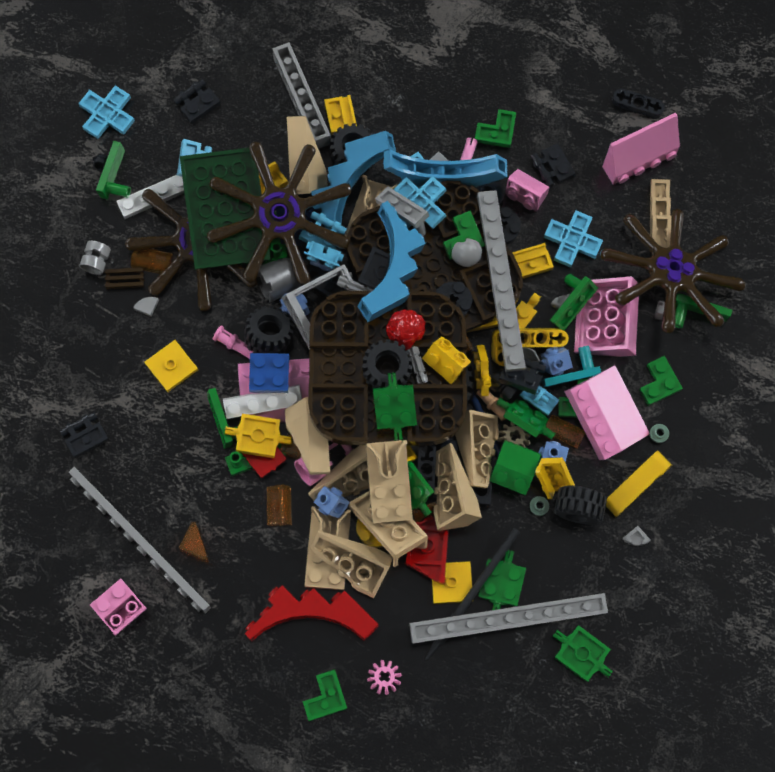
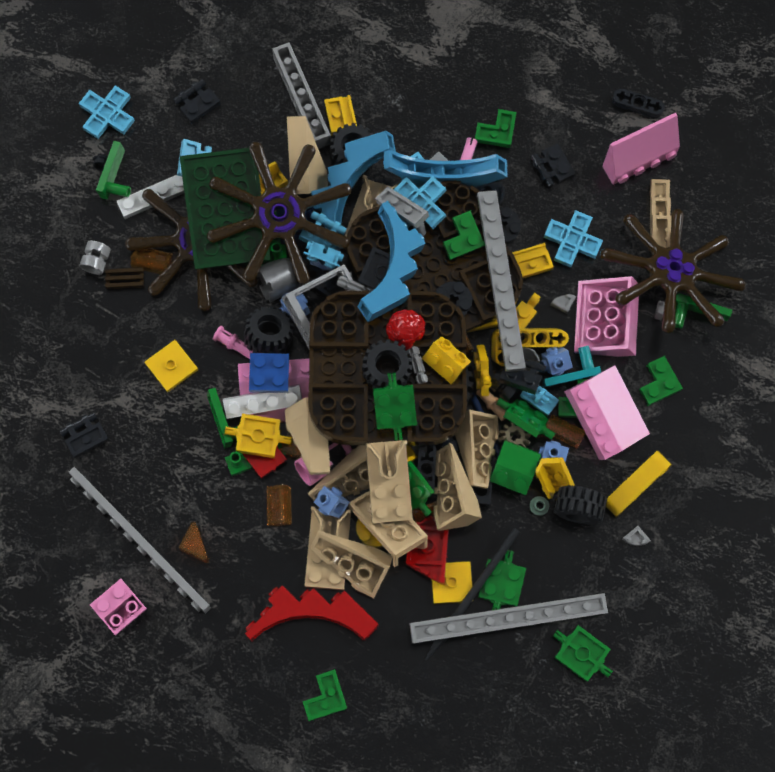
light grey tile [133,297,159,317] -> none
bright pink gear [367,660,402,695] -> none
light grey hair [451,238,482,267] -> none
bright pink slope [505,169,549,212] -> none
green piece [550,274,598,331] -> none
sand green plate [650,424,669,443] -> none

